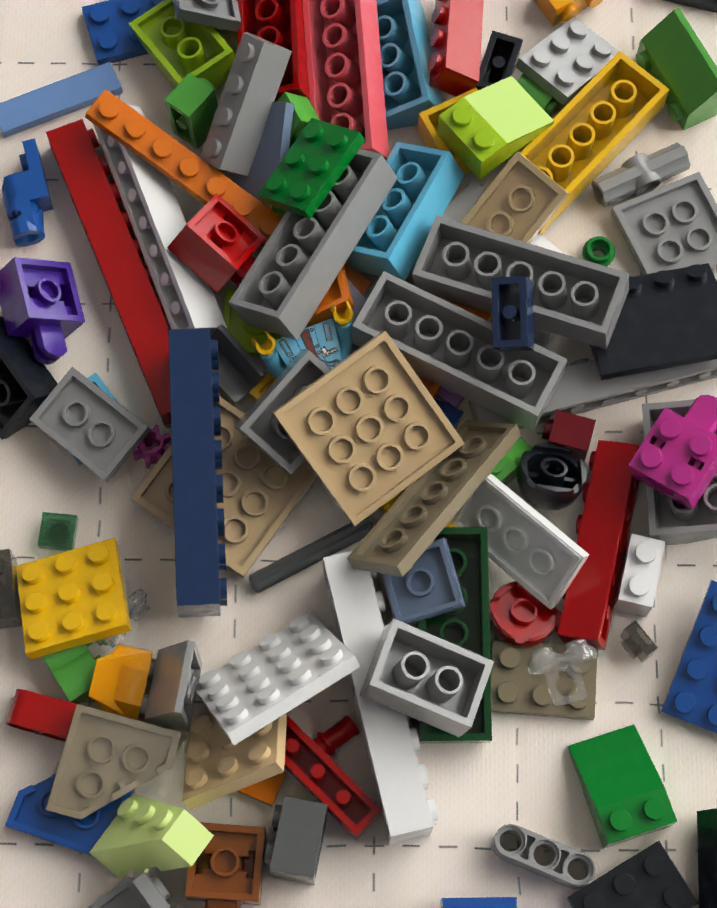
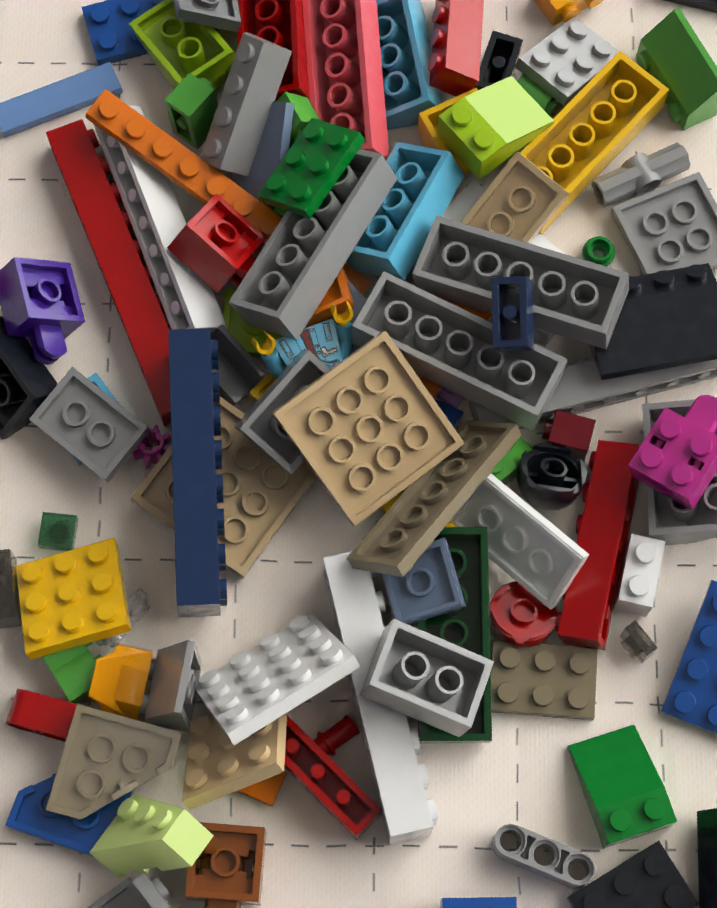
blue plate [2,138,53,247] -> none
dark grey axle [249,517,374,593] -> none
dark grey brick [264,796,328,885] -> none
clear bracket [527,639,598,707] -> none

